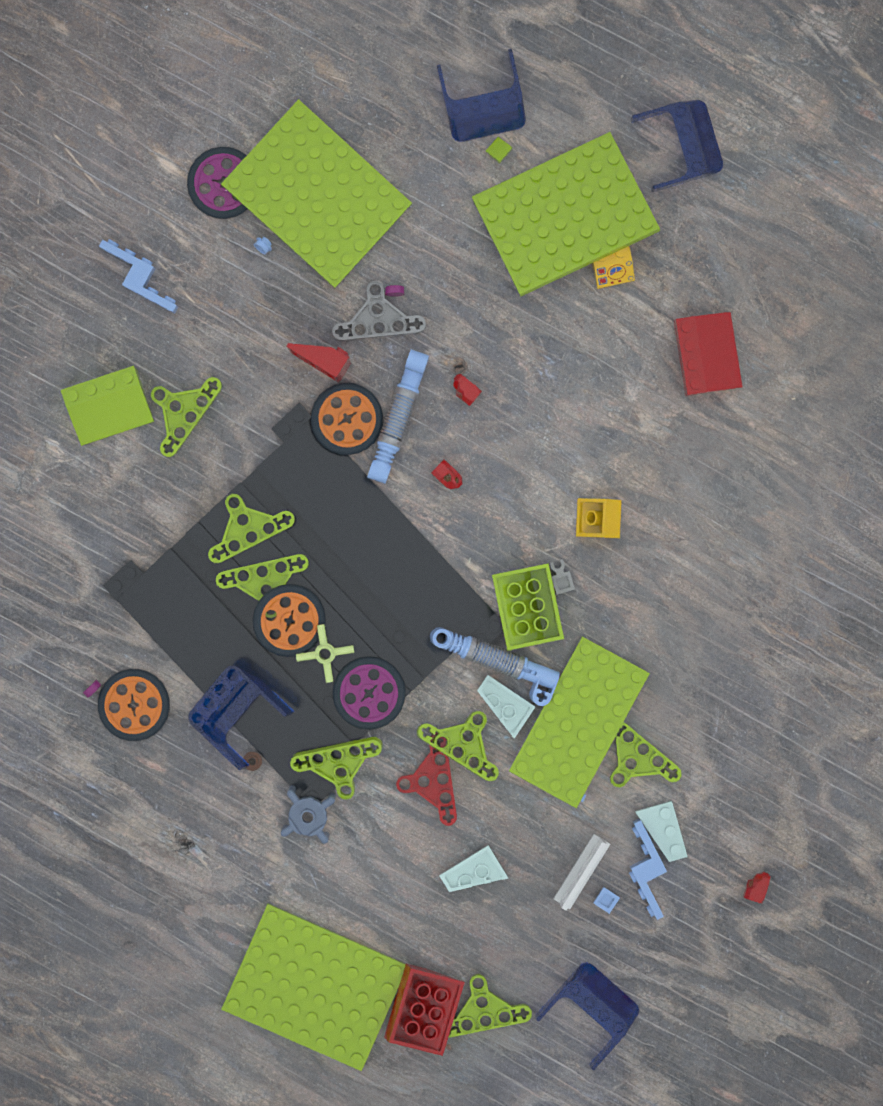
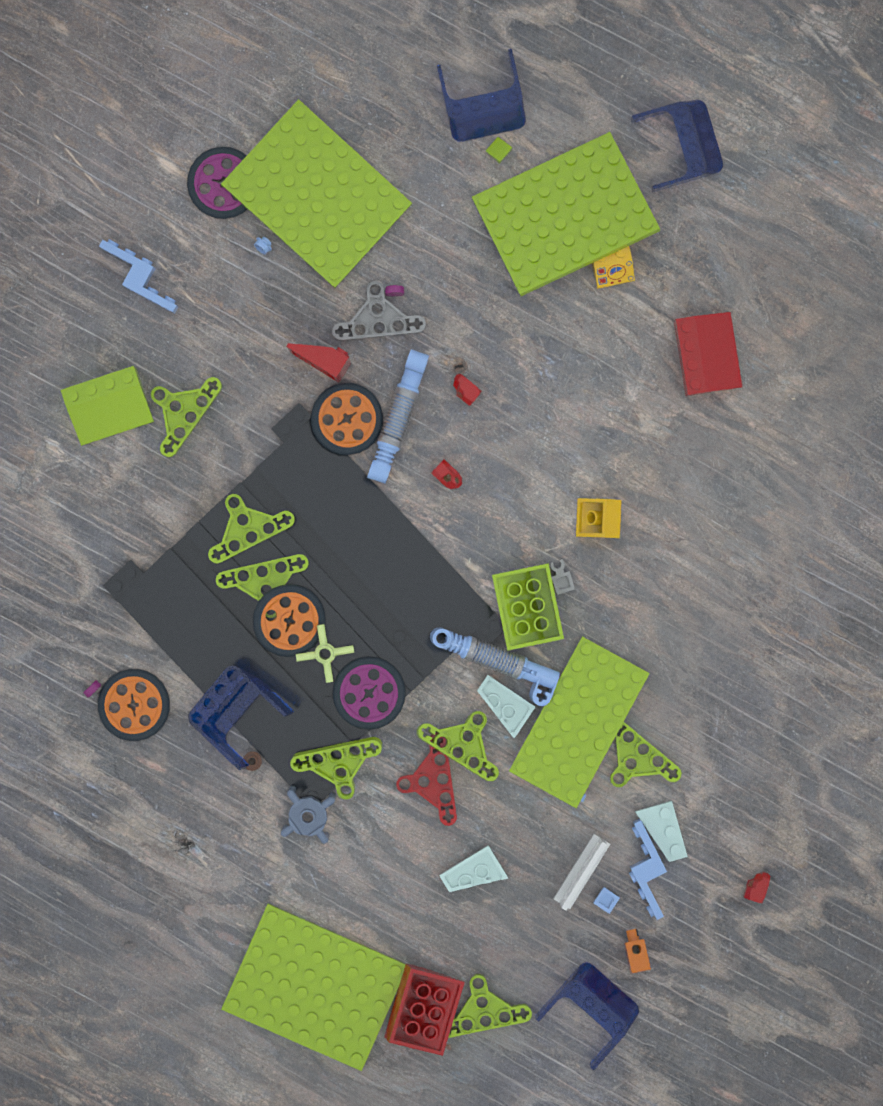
none -> orange torso [624,929,651,974]

